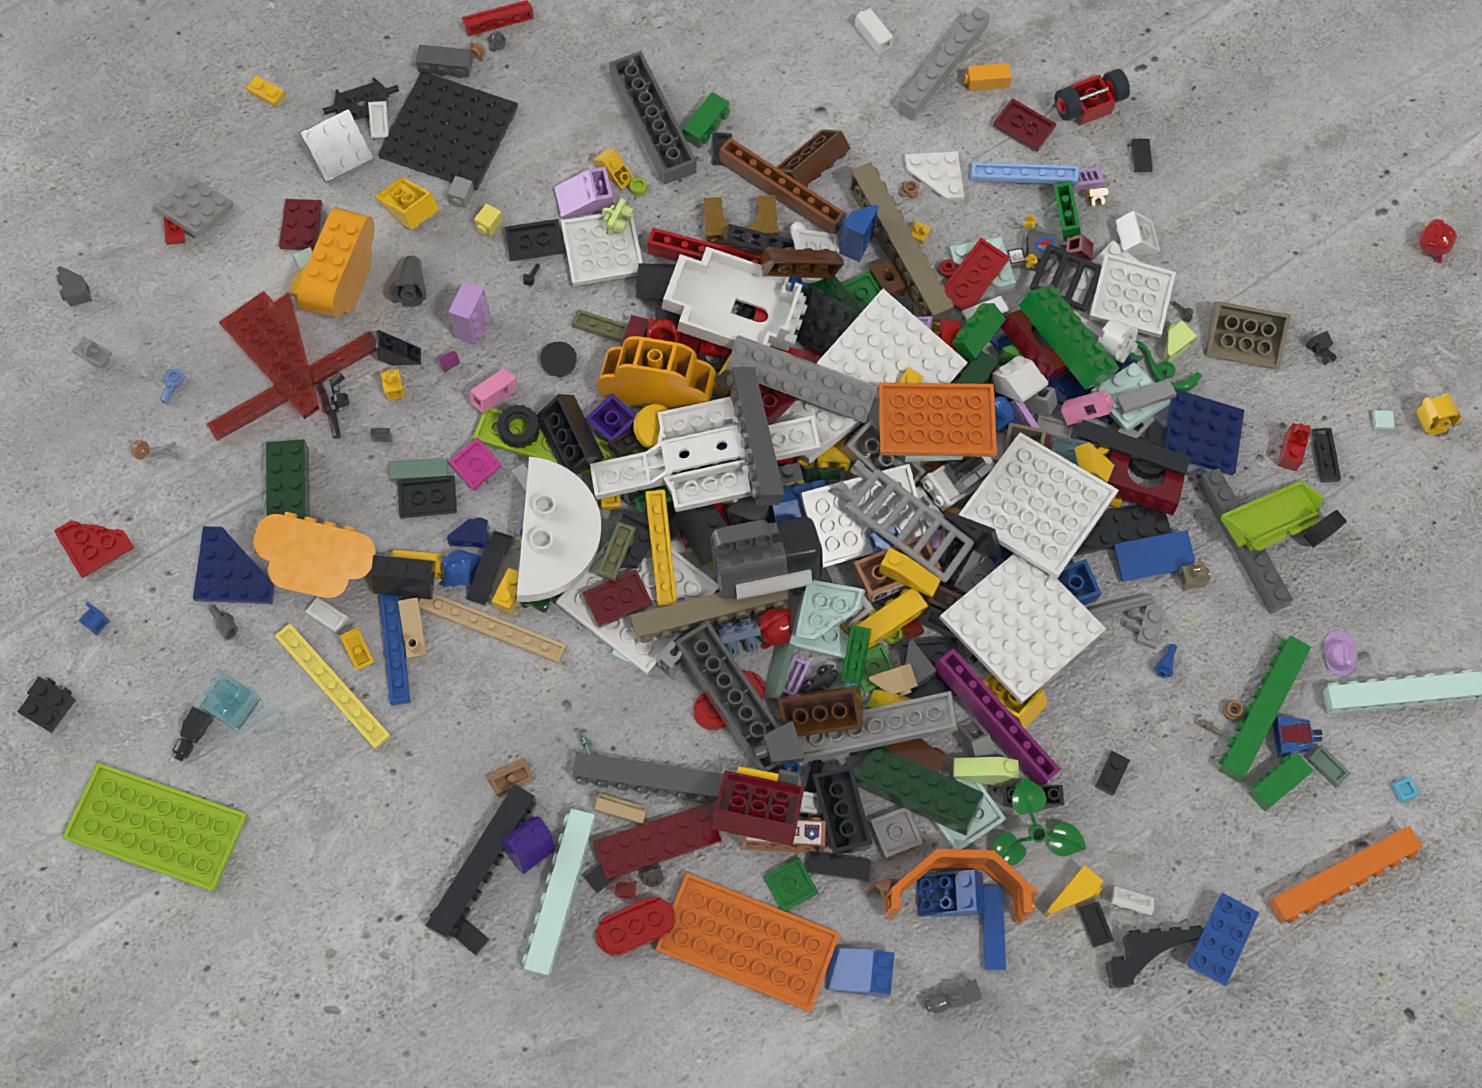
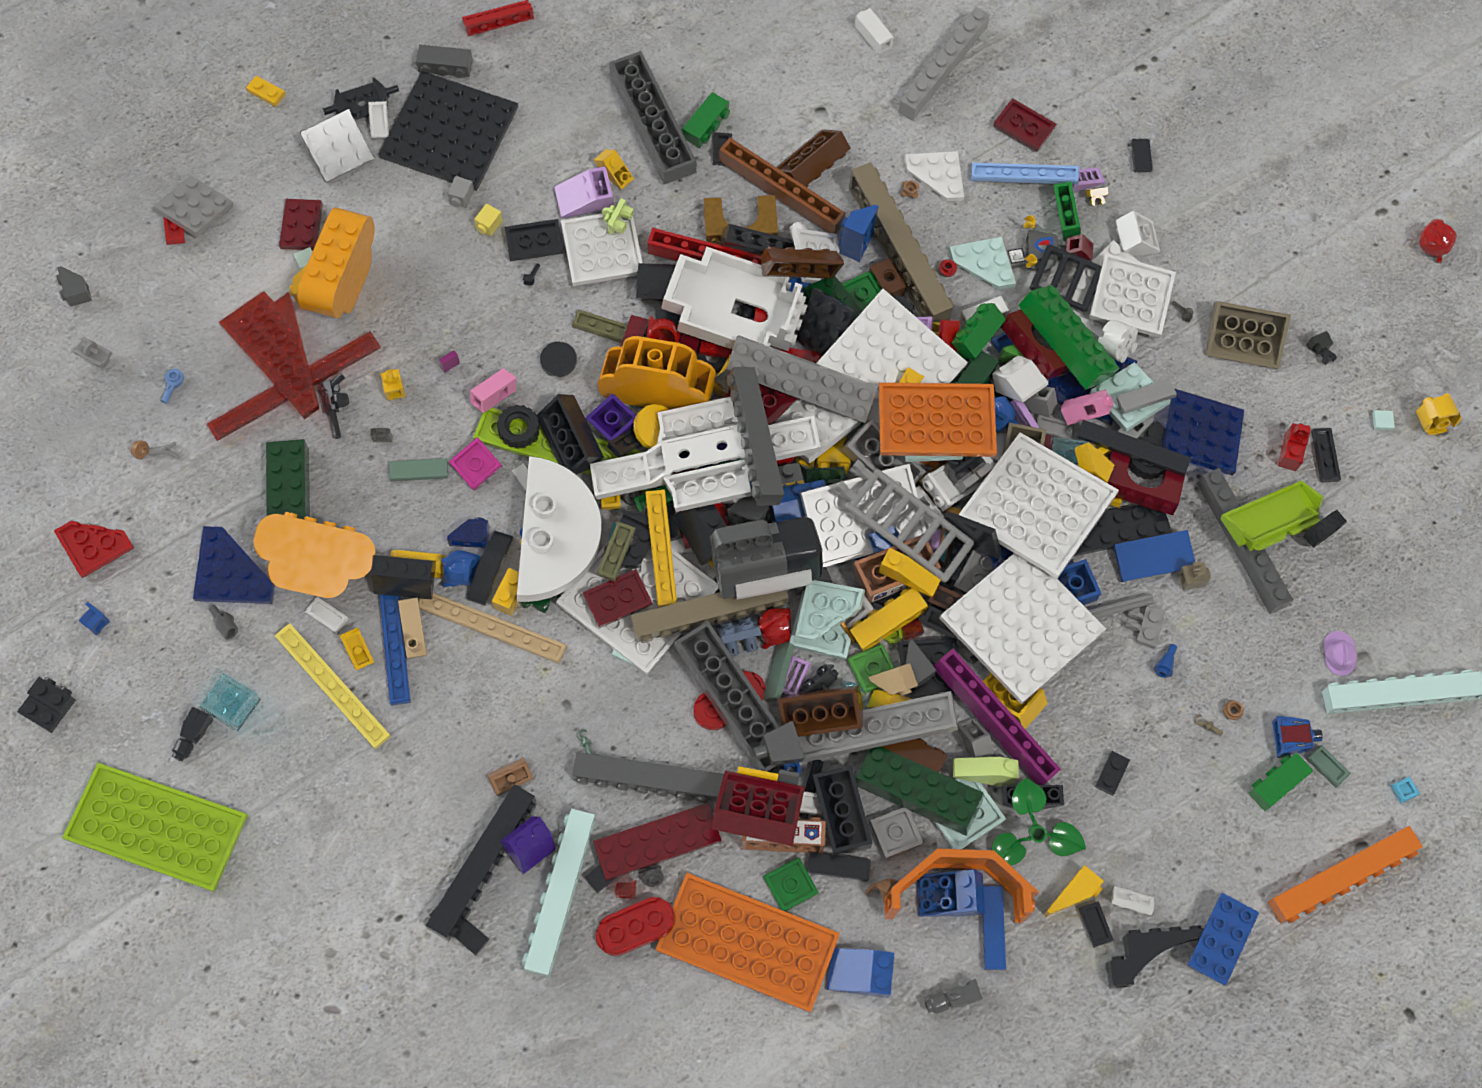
yellow slope [375,177,439,230] -> none
black slope [376,330,421,366] -> none
dark grey cone [389,255,427,307] -> none
black tile [397,476,457,518] -> none
lavender brick [448,281,491,345] -> none
medium nougat plate [469,42,486,61] -> none
dark grey plate [489,31,506,52] -> none
tan piece [595,793,648,825] -> none
lime tile [629,177,647,196] -> none
light grey hinge [657,641,682,680] -> none
green tile [840,625,872,687] -> none
yellow tile [911,220,931,245] -> none
red tile [944,238,1010,312] -> none
light orange brick [964,63,1012,91] -> none
brick [1054,69,1130,125] -> none
green plant [1127,341,1202,393] -> none
yellowish green slope [1164,321,1197,362] -> none
green brick [1218,635,1311,782] -> none

